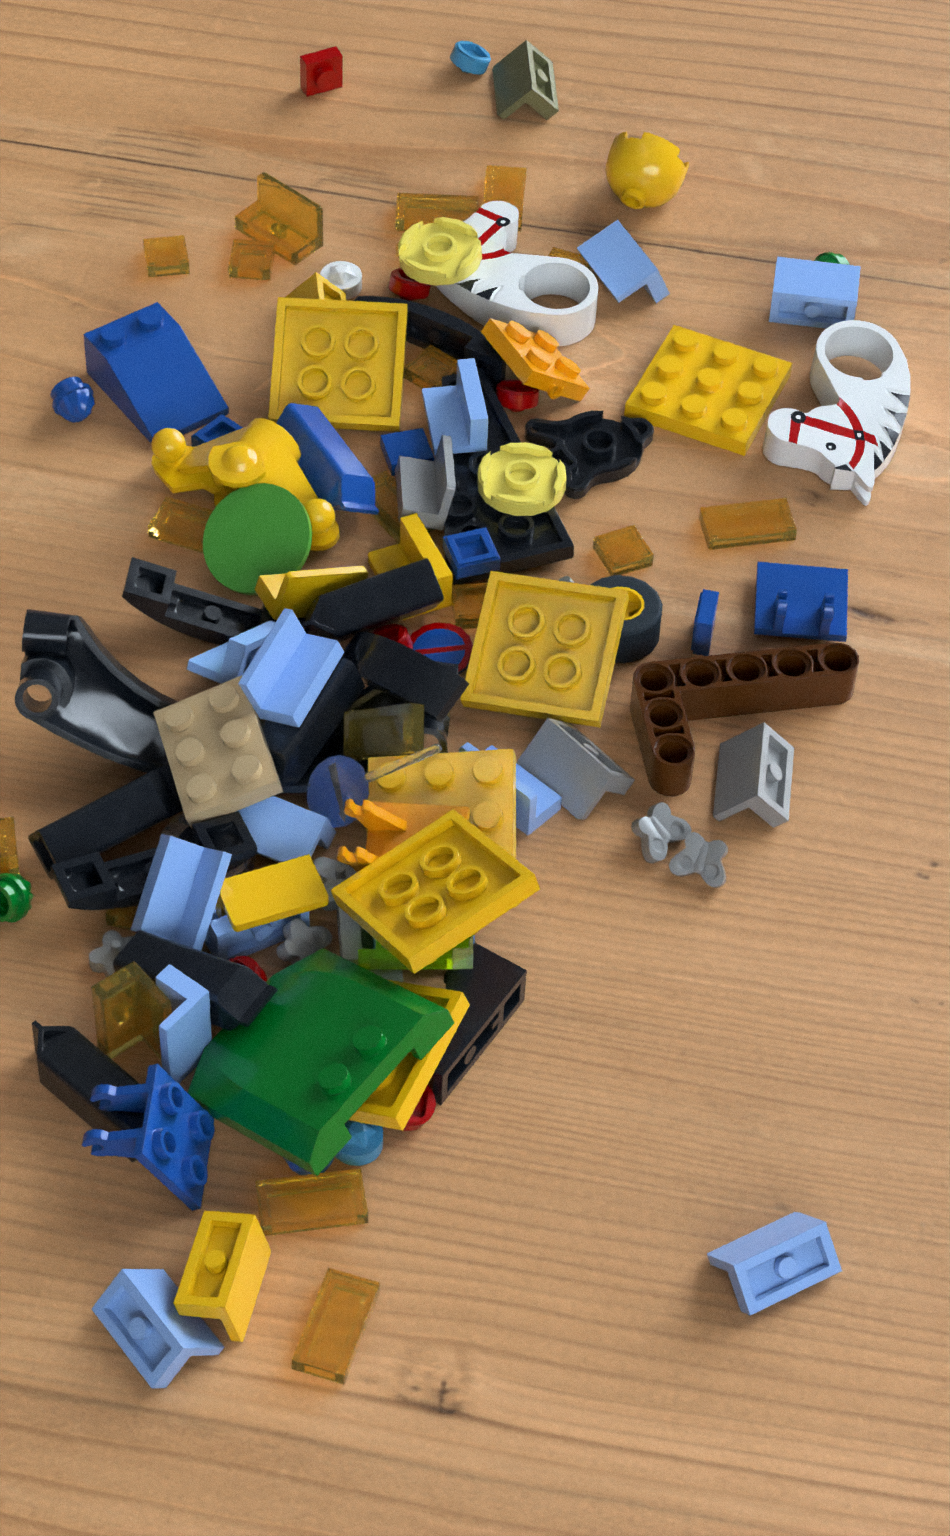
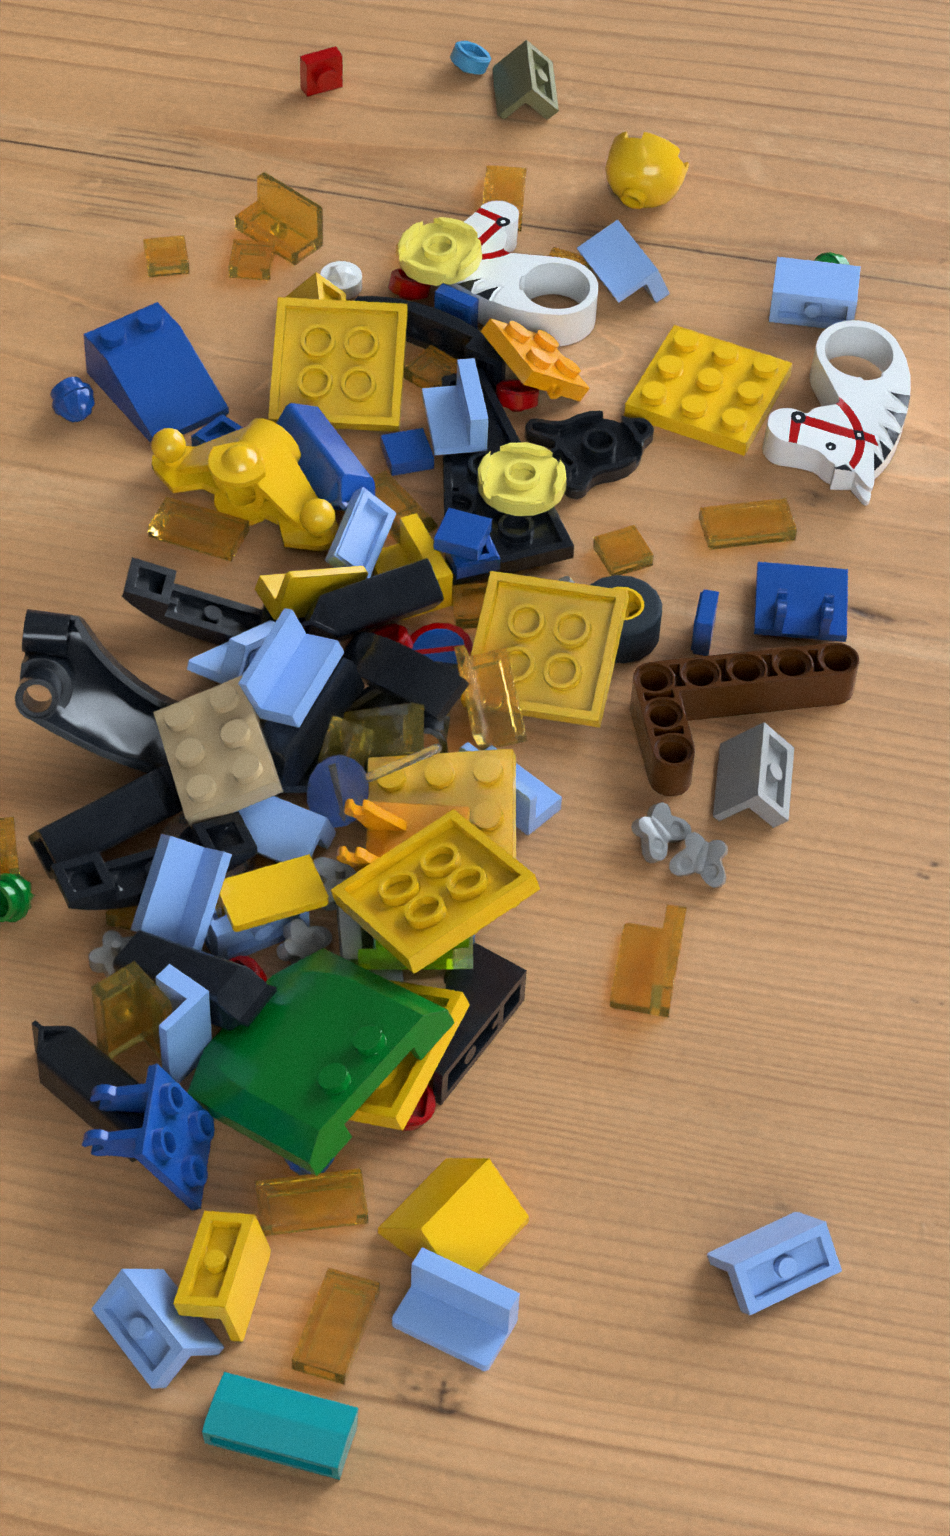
bright green piece [203,483,312,595] -> none
dark azure tile [335,1120,383,1166] -> none
clear yellow tile [395,193,479,231] -> none
light grey panel [395,435,456,530] -> none
light grey panel [517,718,635,820] -> none
none -> teal piece [202,1372,359,1480]
none -> clear yellow tile [318,715,376,770]
none -> light blue tile [325,487,396,578]
none -> yellow slope [378,1158,529,1274]
none -> light blue panel [392,1247,520,1371]
none -> blue tile [434,283,479,329]
none -> blue tile [434,508,492,561]
none -> clear yellow panel [454,645,528,750]
none -> clear yellow panel [609,904,687,1017]

